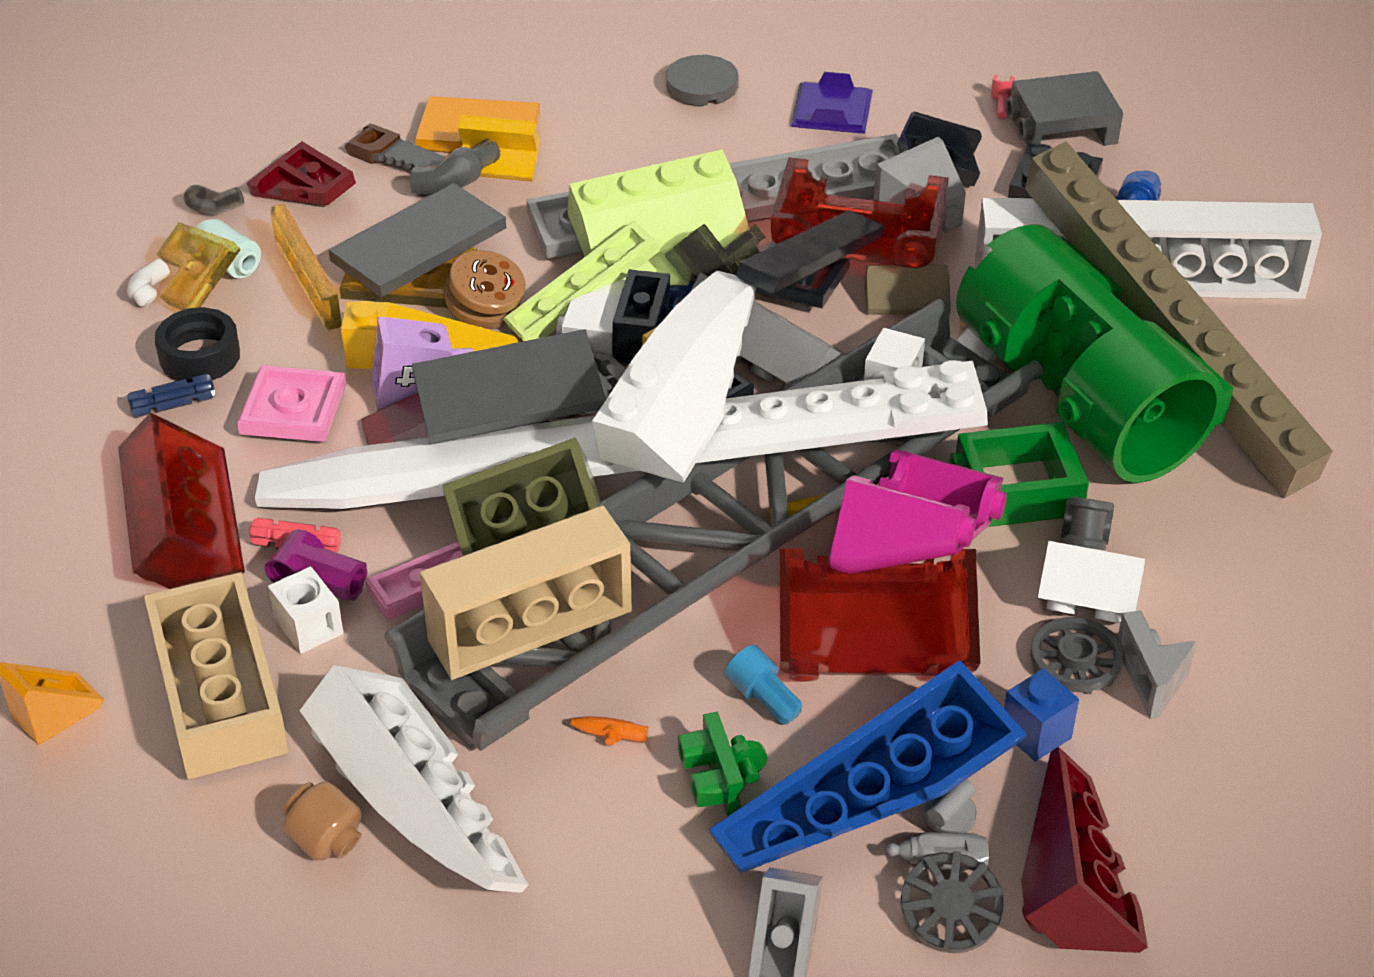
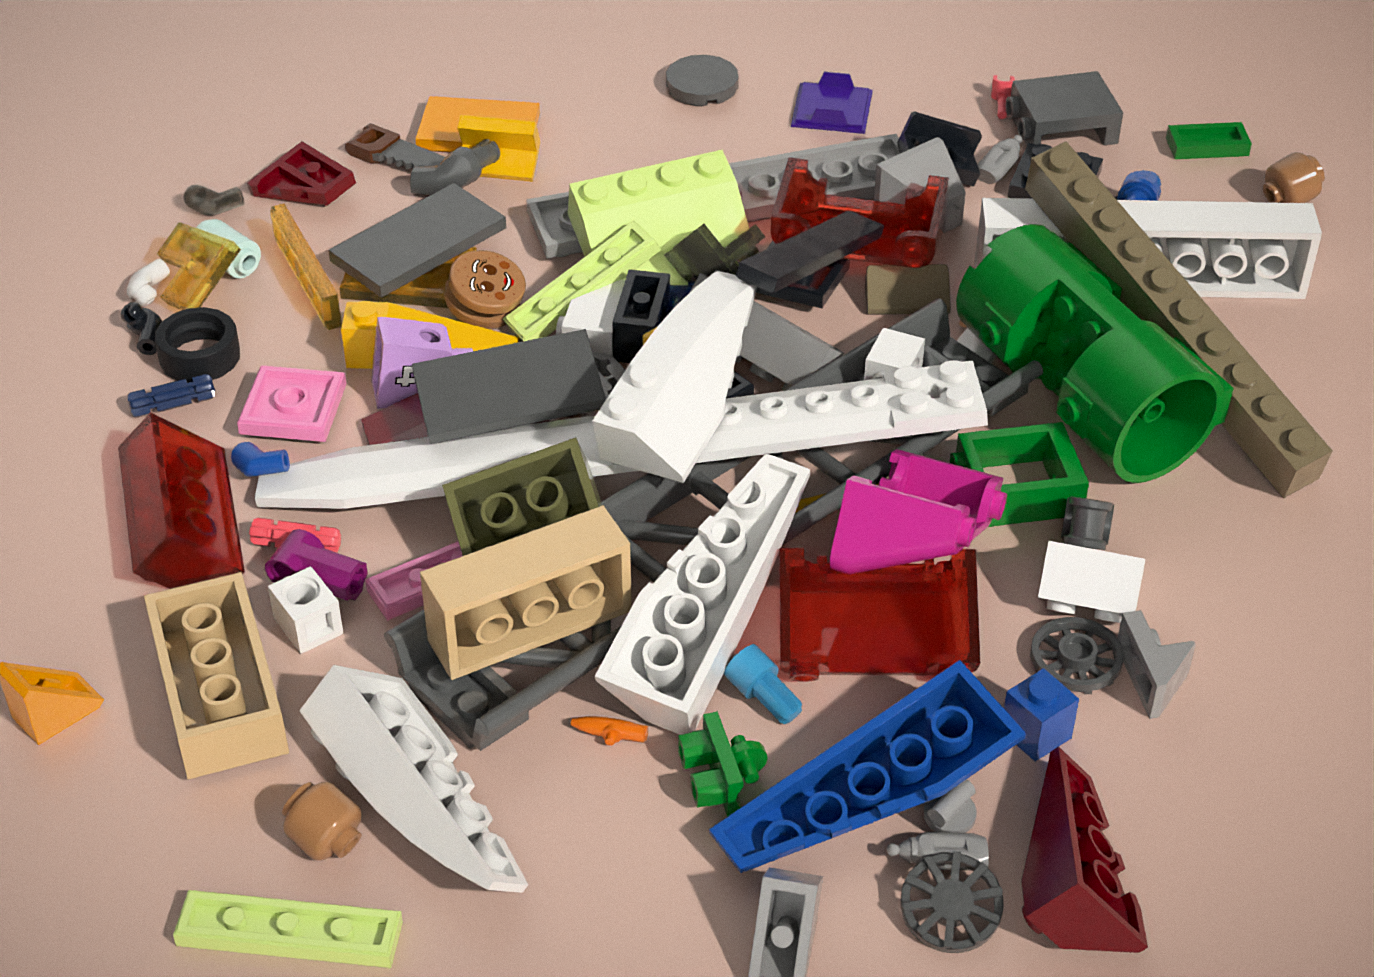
none -> black arm [121,302,162,355]
none -> yellowish green tile [173,890,403,968]
none -> blue arm [231,442,290,477]
none -> white wedge [595,453,810,735]
none -> light grey piece [977,135,1023,184]
none -> green tile [1166,122,1252,160]
none -> medium nougat head [1263,152,1325,203]

